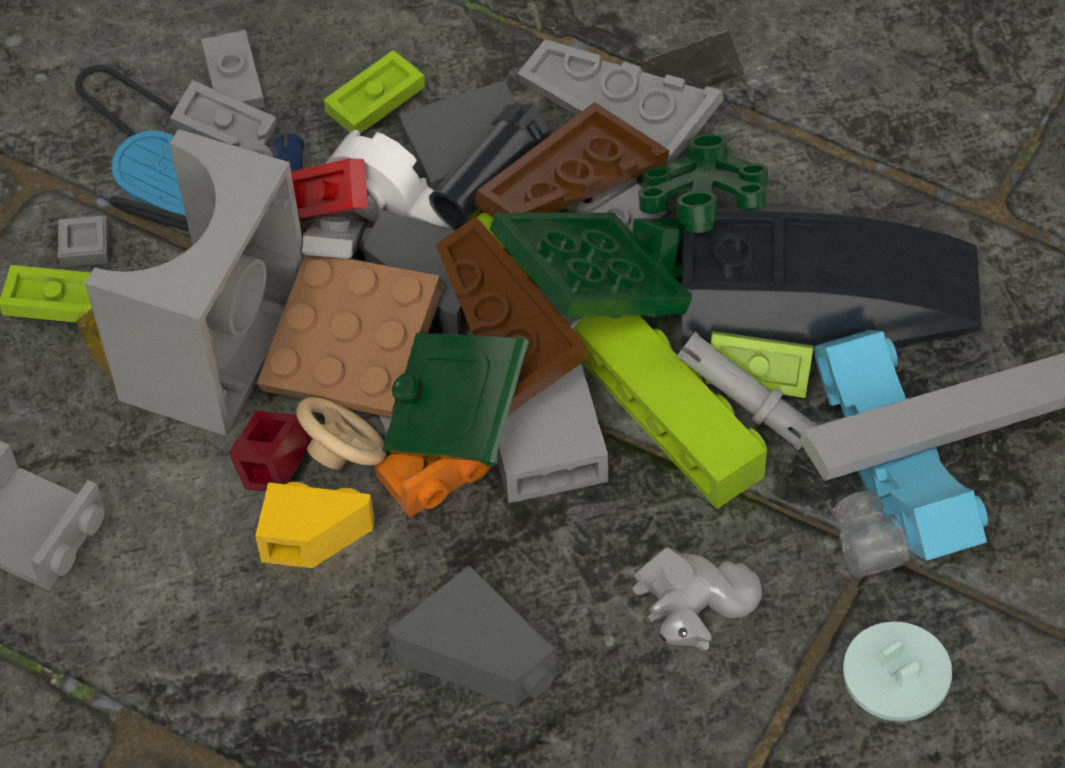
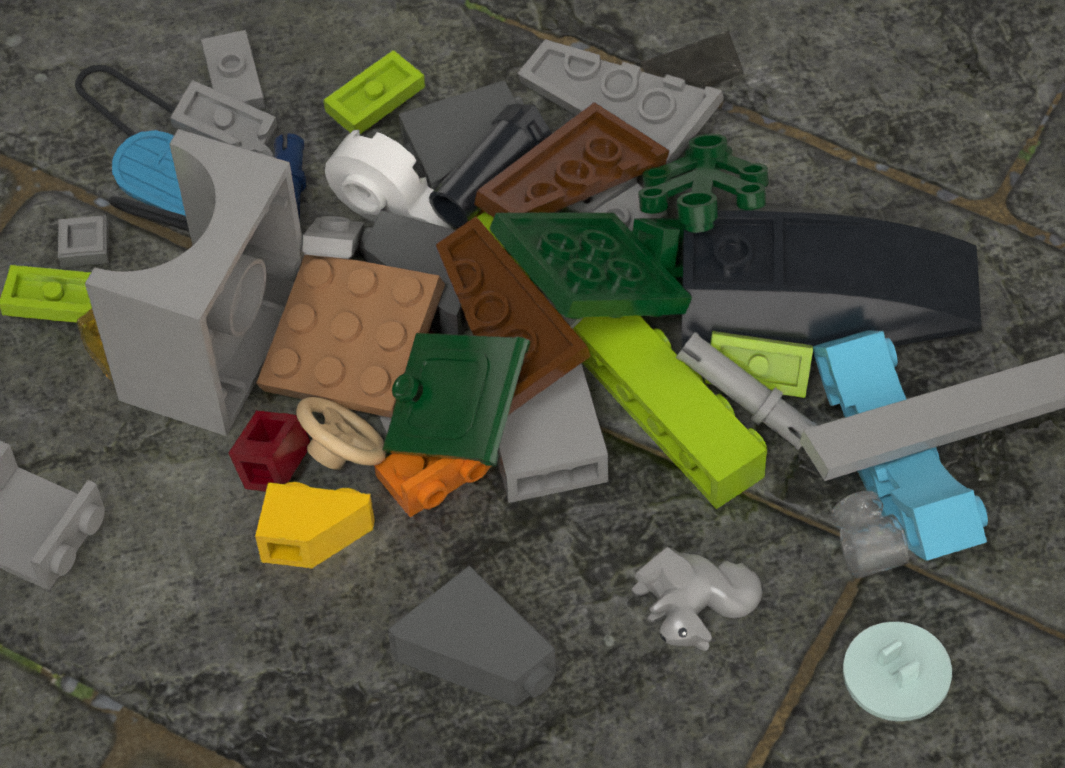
red plate [291,158,368,221] -> none

